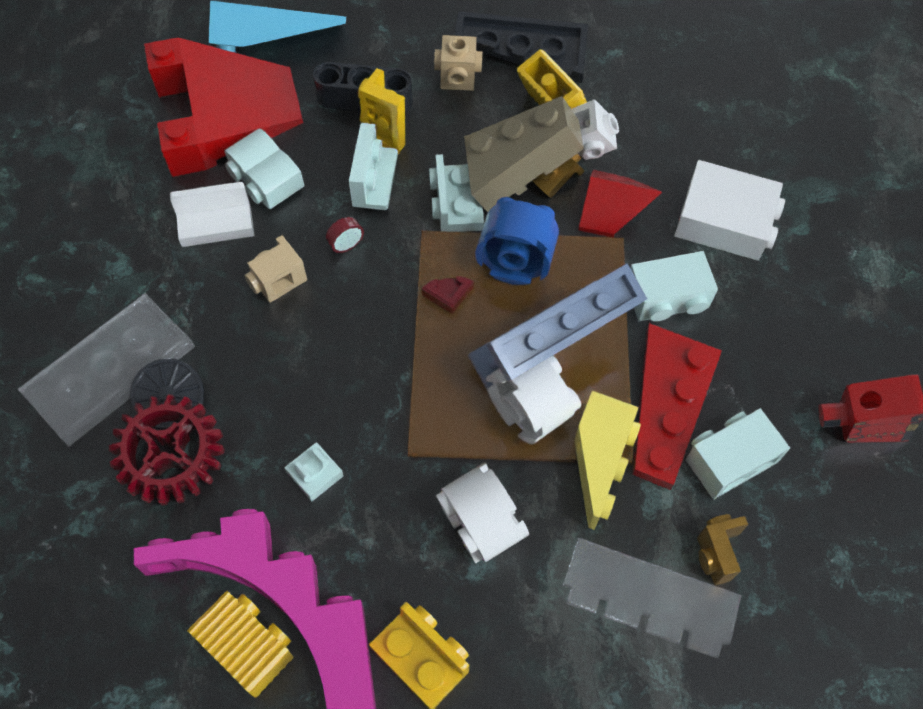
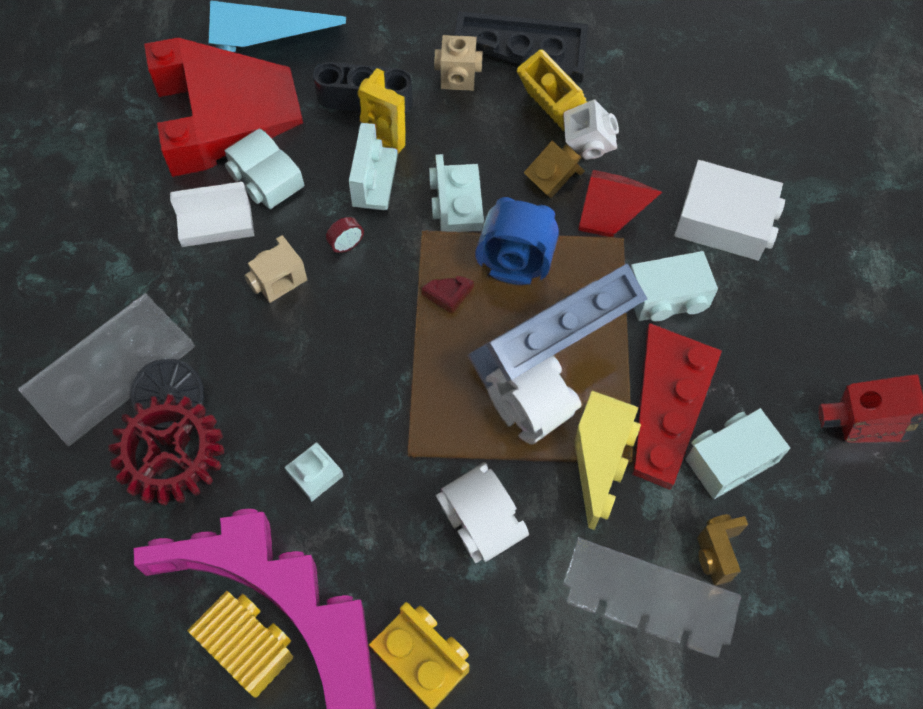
dark tan wedge [464,96,584,212] -> none

